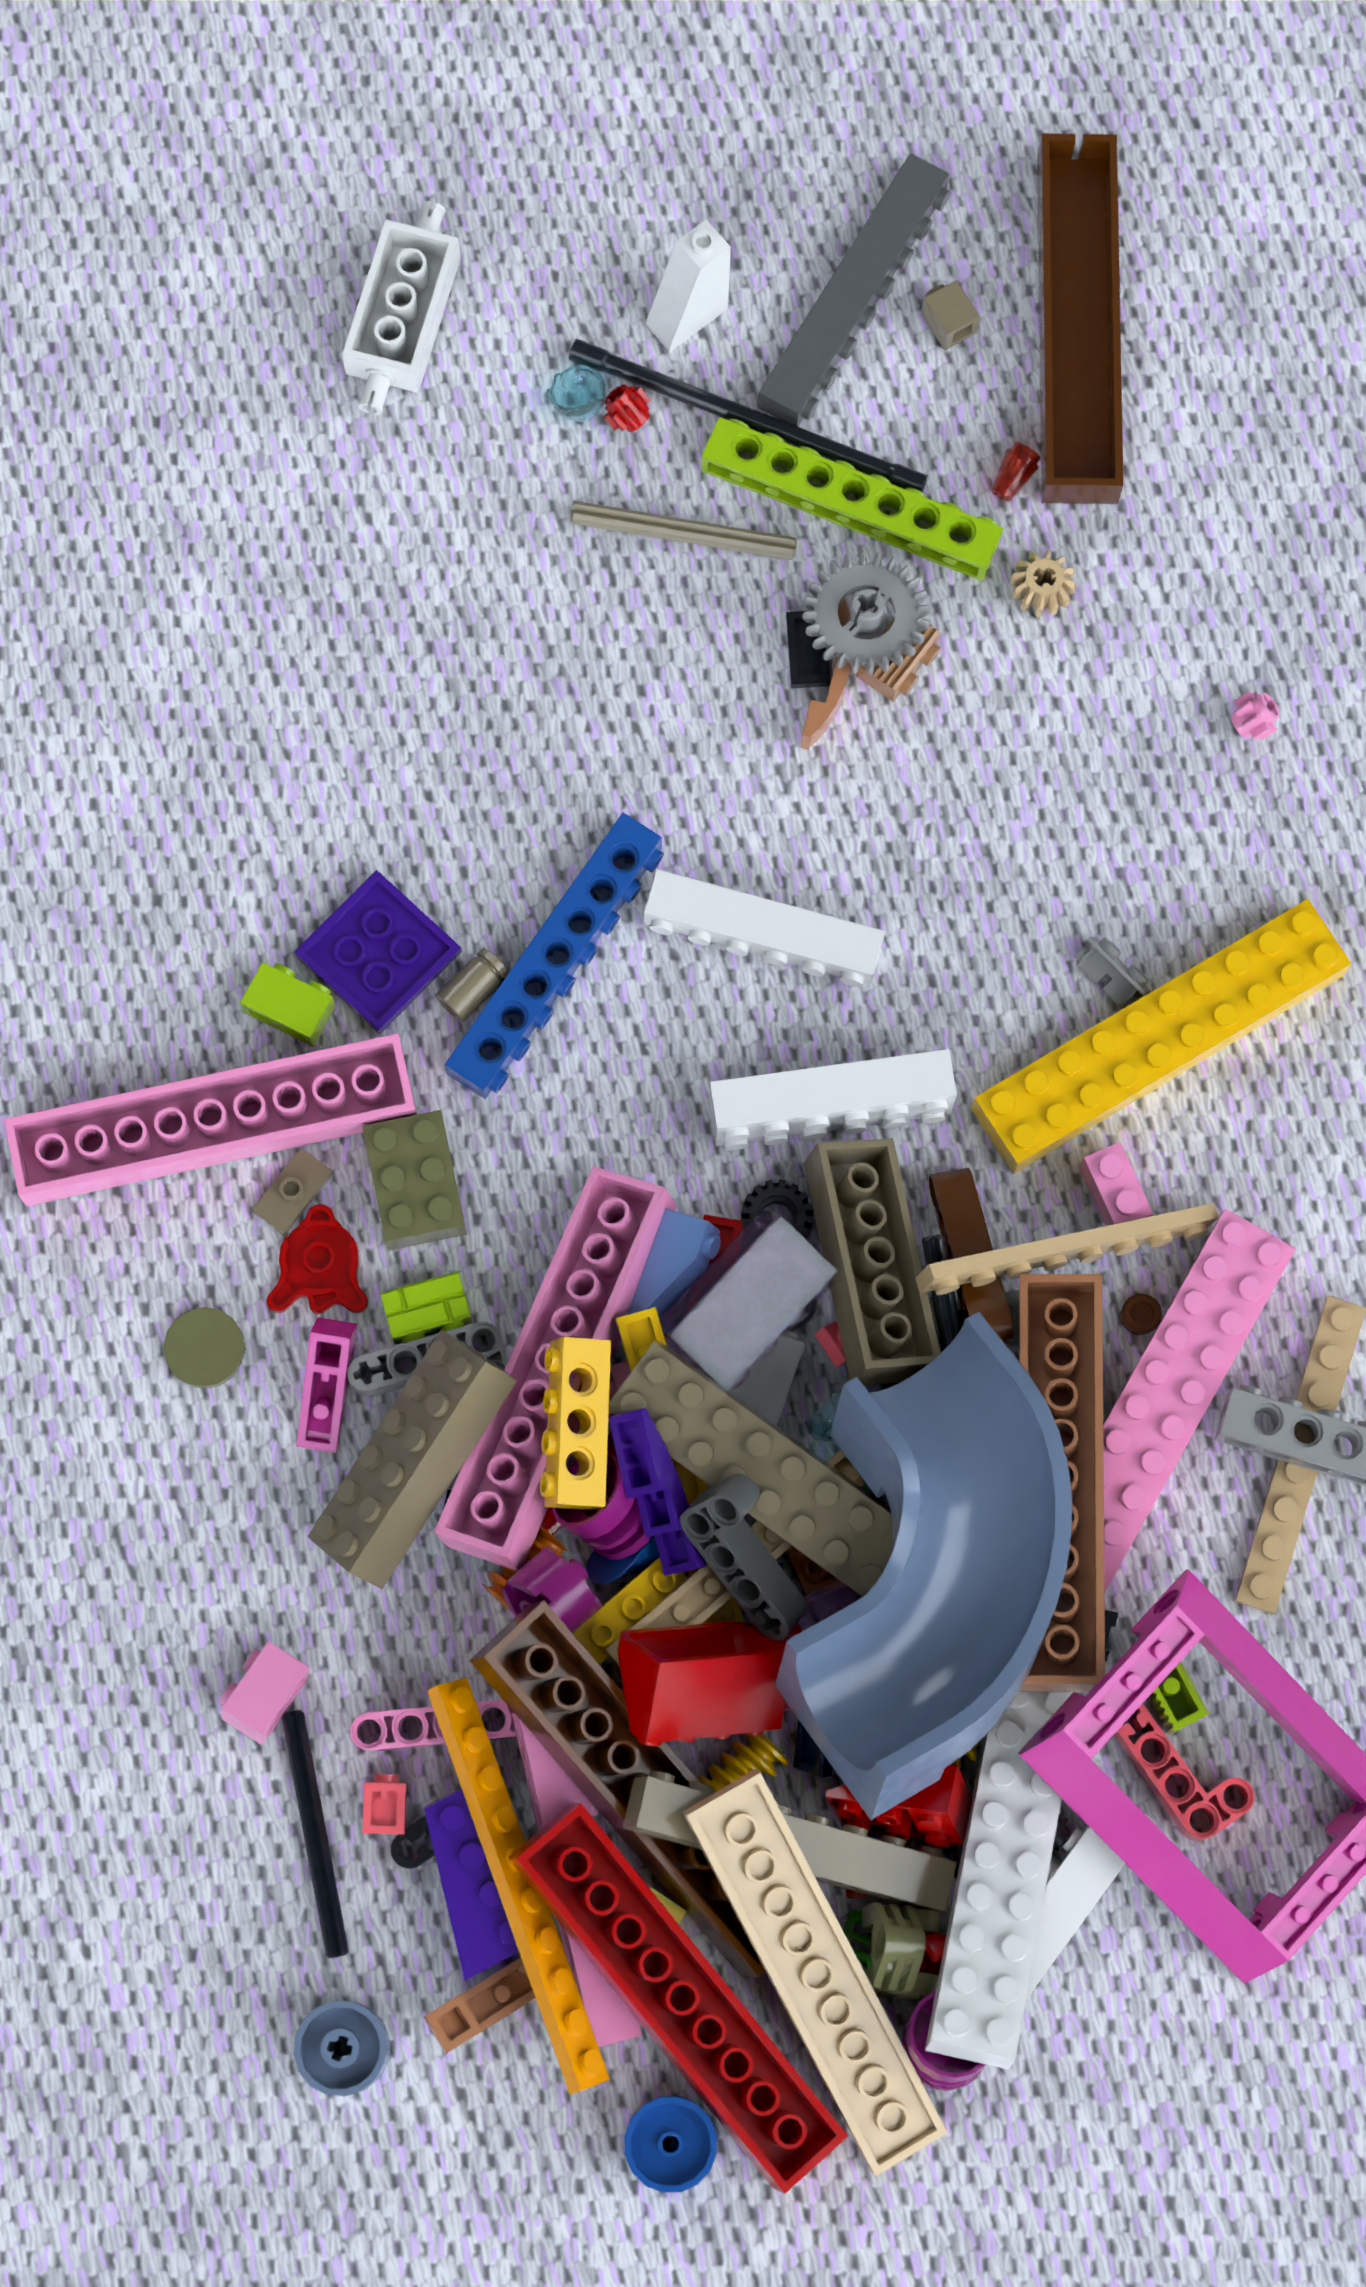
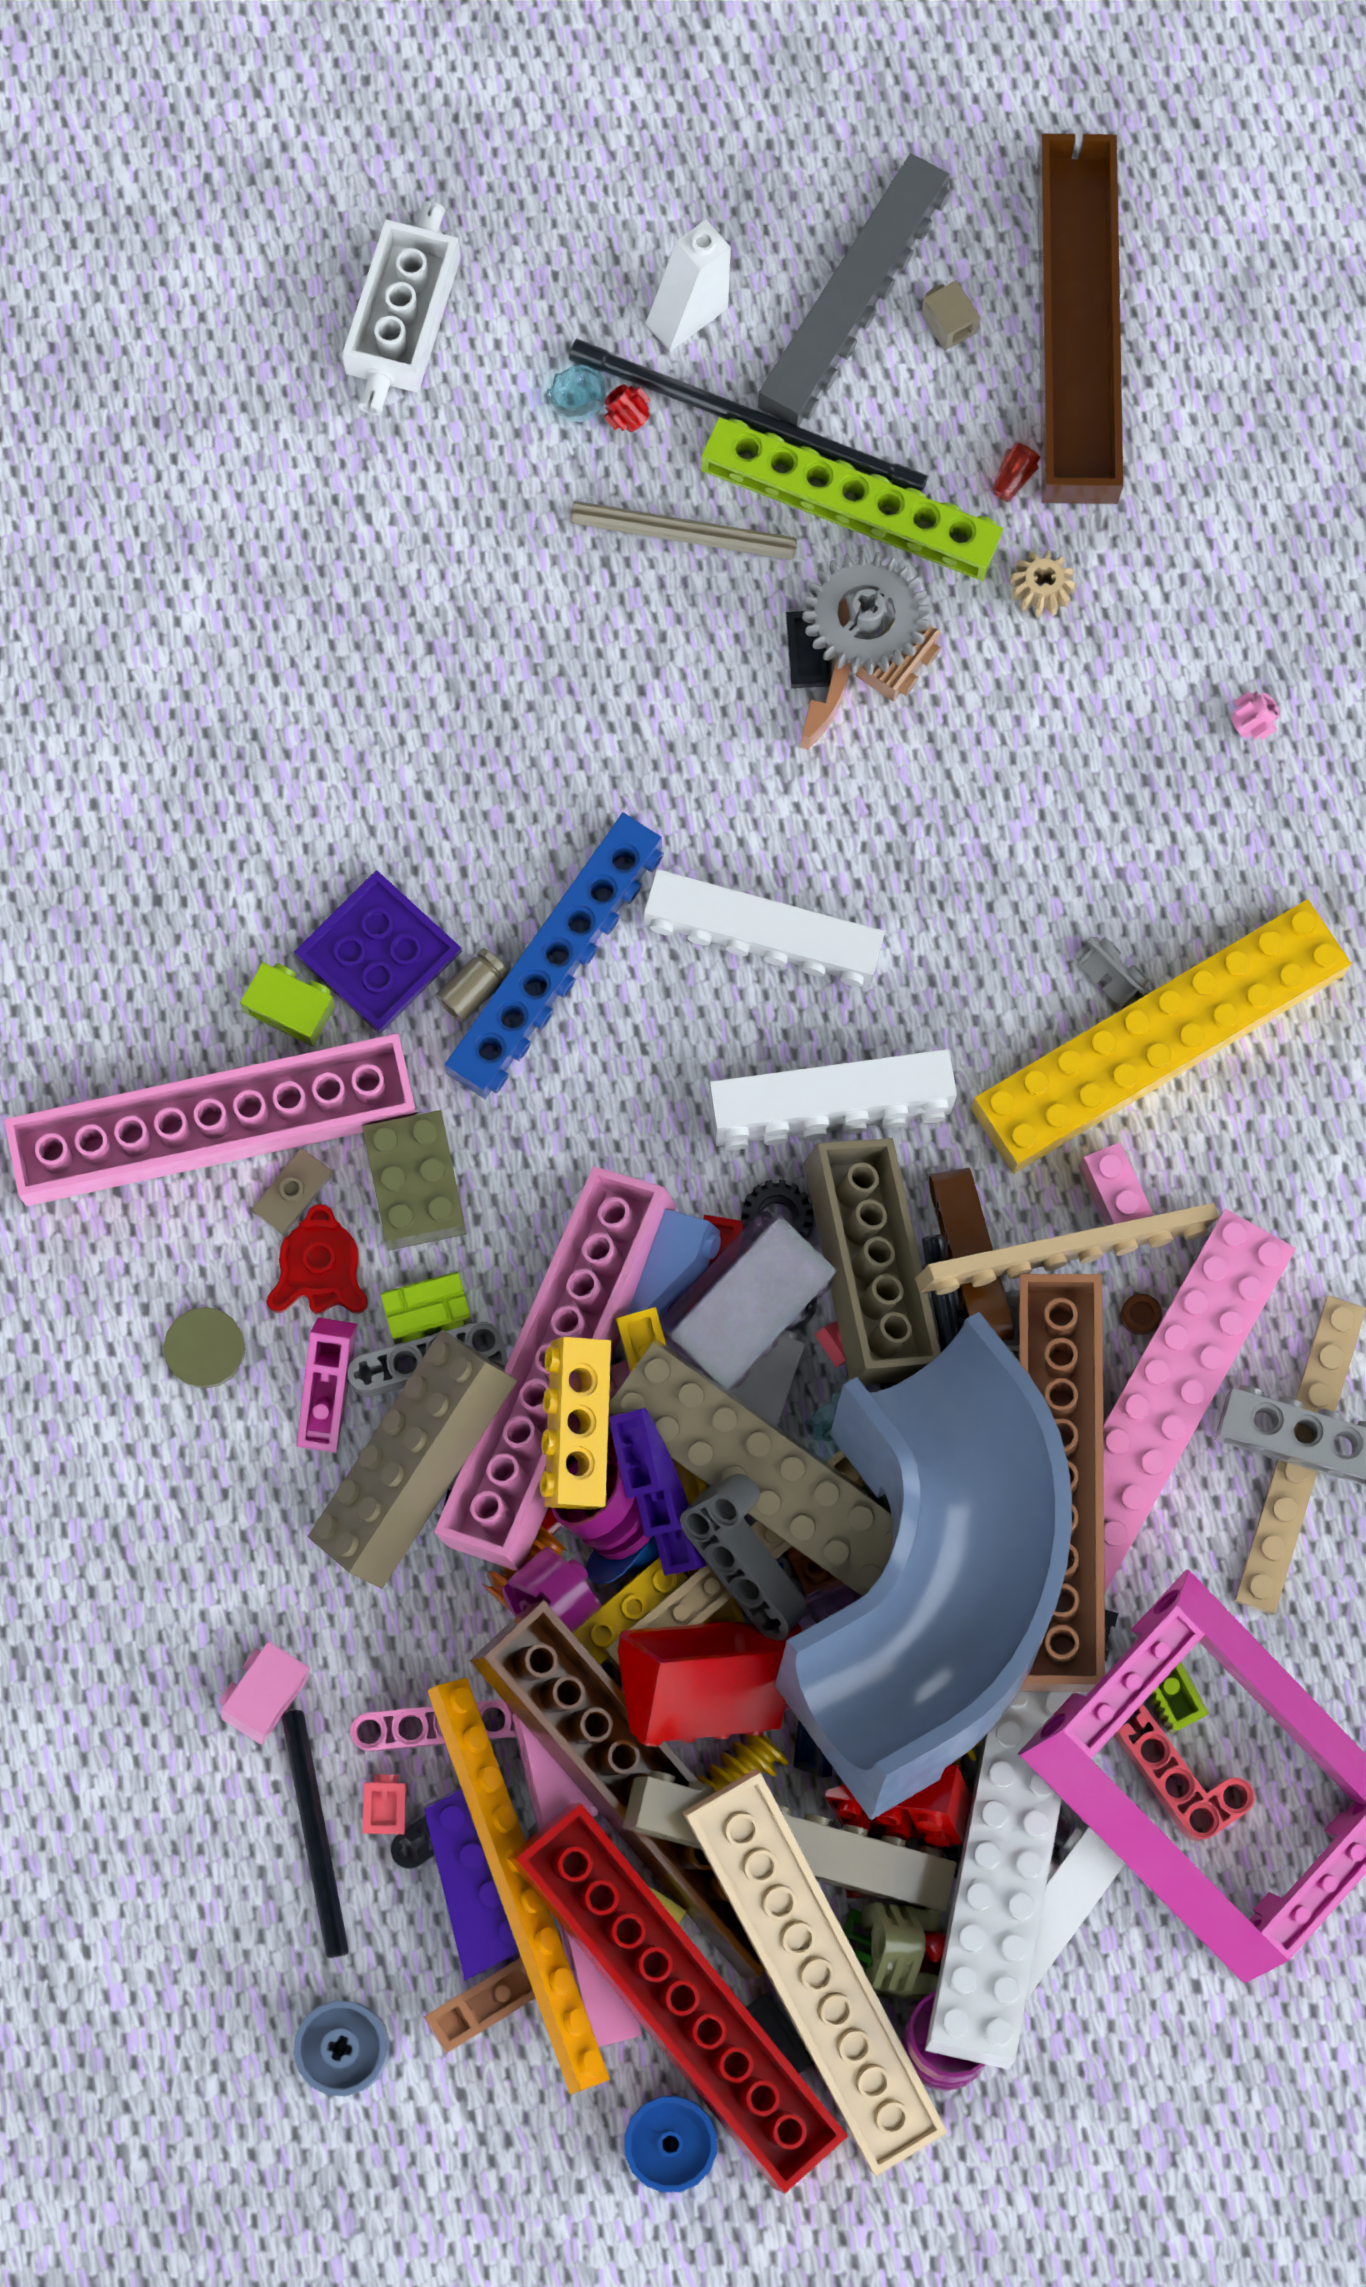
none -> black tile [745,1992,814,2074]

